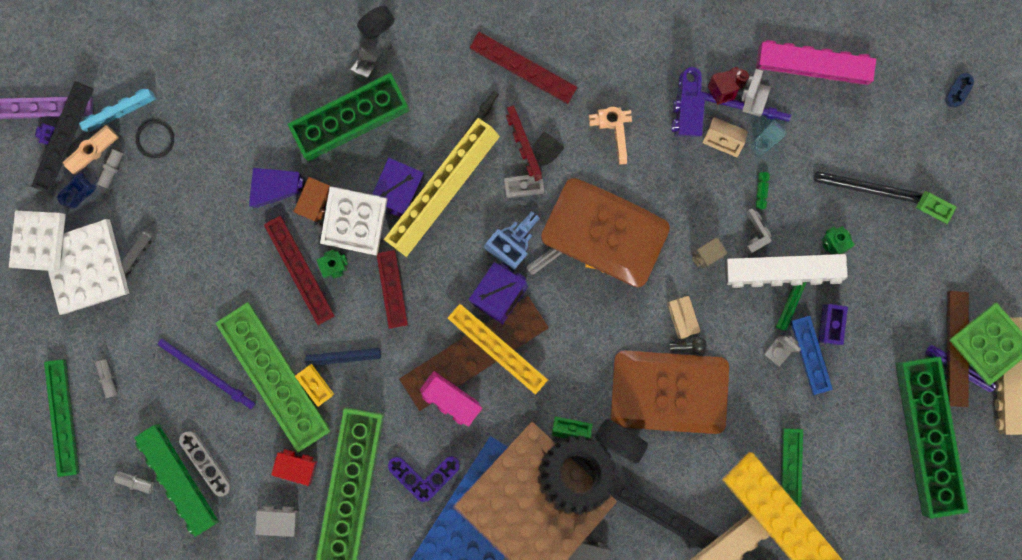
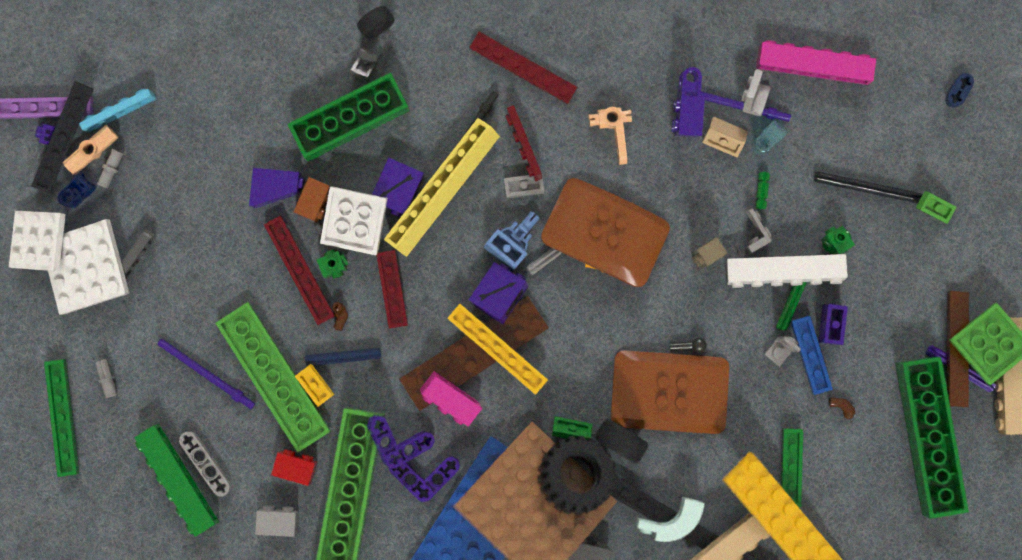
light grey axle [114,471,154,494] -> none
black piece [136,120,174,158] -> none
pearl dark grey brick [532,131,564,166] -> none
tan panel [667,296,700,339] -> none
dark red brick [708,67,749,105] -> none
none -> reddish brown arm [332,302,348,331]
none -> dark purple beam [367,415,435,468]
none -> light aqua arch [636,496,704,542]
none -> reddish brown arm [829,397,856,419]

